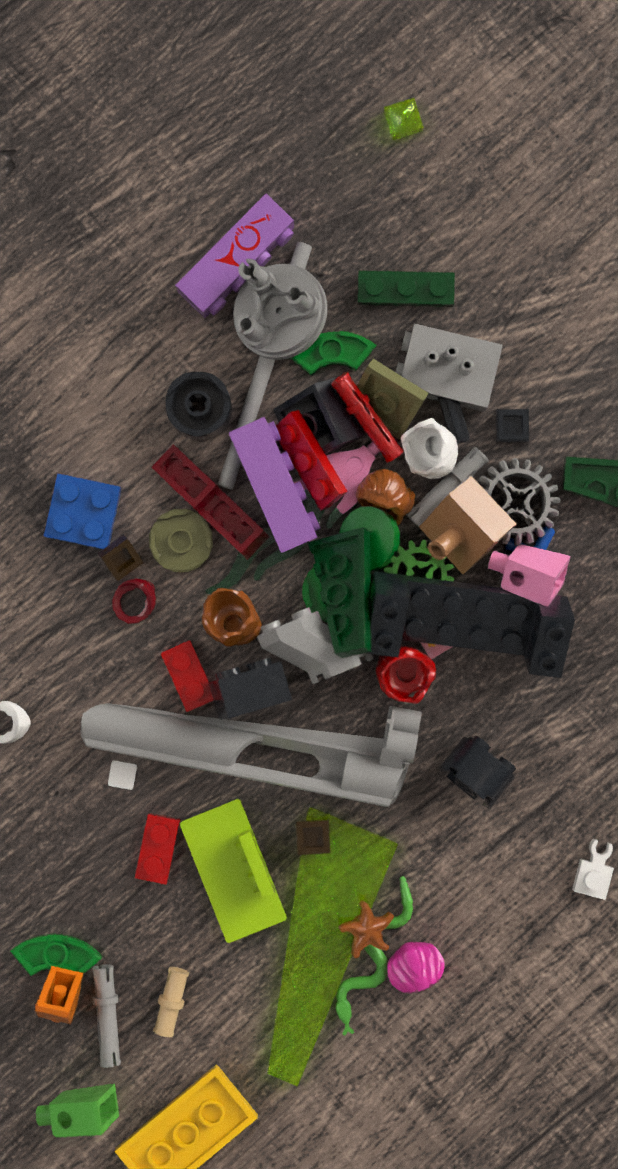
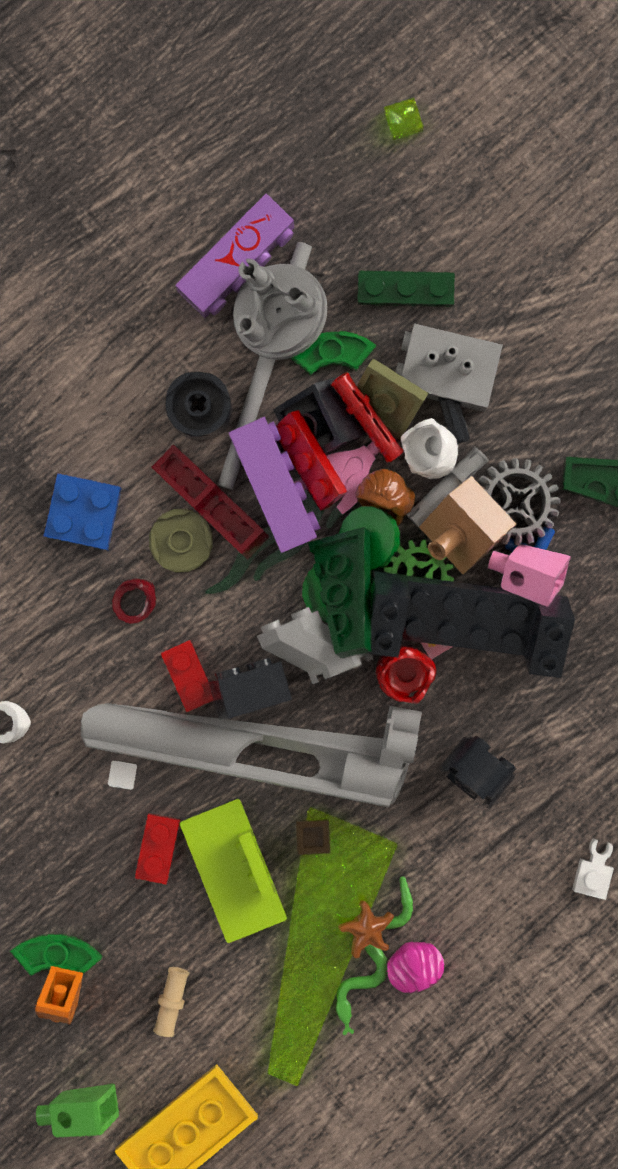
light grey pin [92,964,121,1068] -> none
dark brown plate [97,535,144,581] -> none
dark orange hair [202,588,262,647] -> none
black tile [495,409,529,443] -> none

